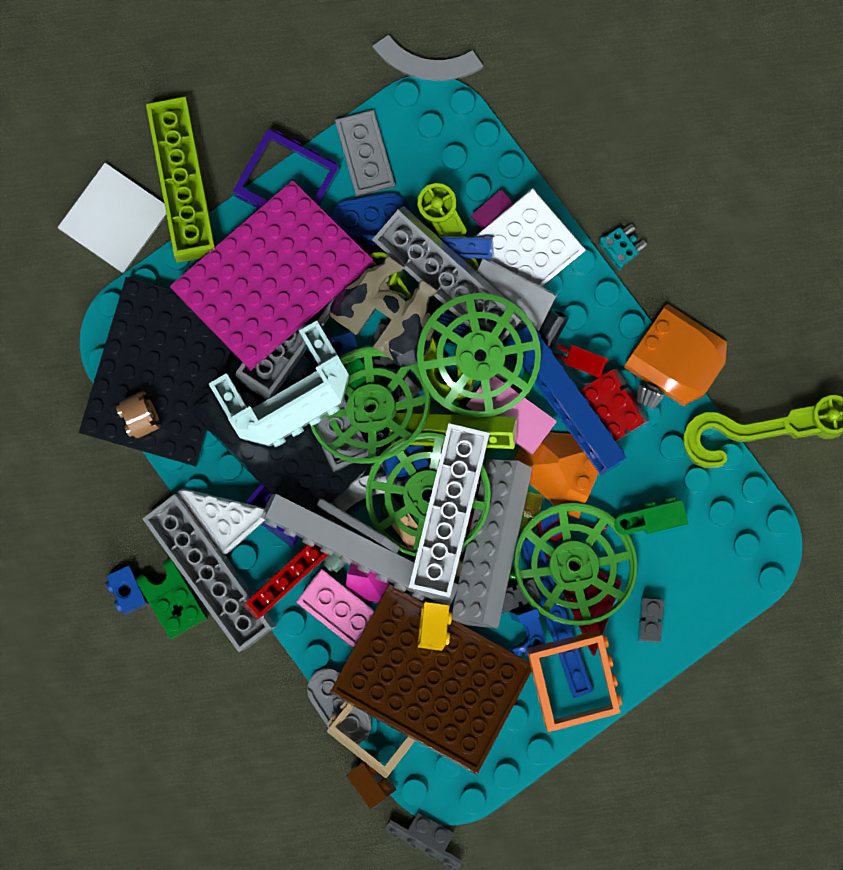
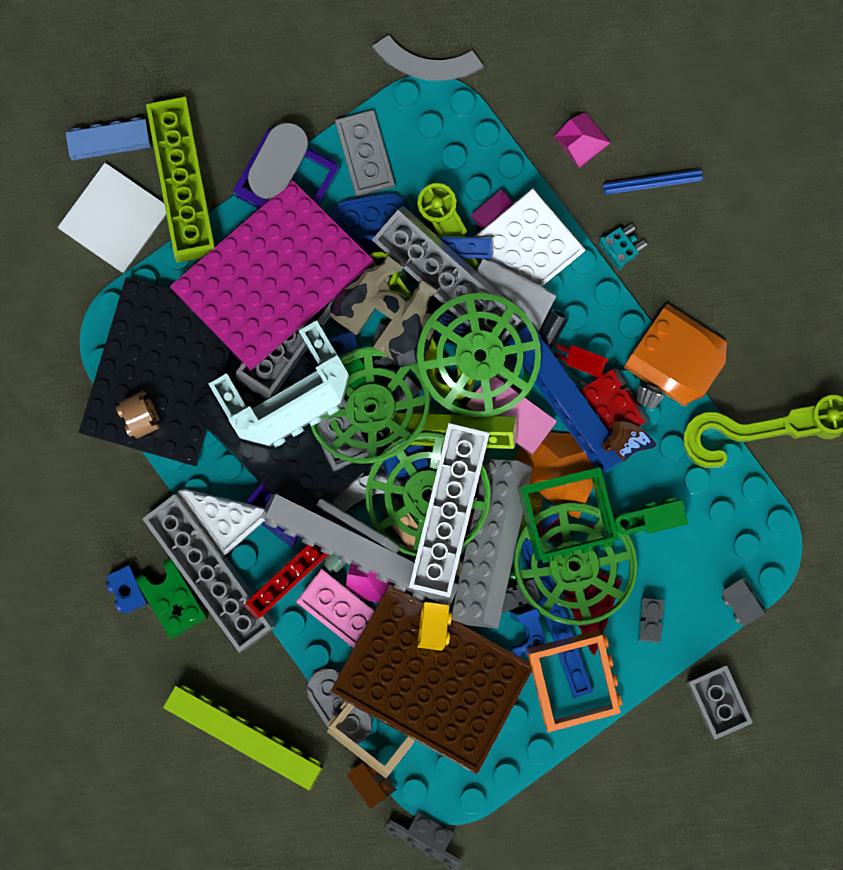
none -> medium blue brick [66,118,151,161]
none -> lime brick [163,685,323,790]
none -> light grey tile [248,123,308,199]
none -> green window [517,467,619,563]
none -> dark pink slope [554,113,610,168]
none -> reddish brown arm [602,421,656,461]
none -> blue axle [603,169,703,195]
none -> light grey brick [686,666,753,740]
none -> dark grey brick [721,577,767,627]

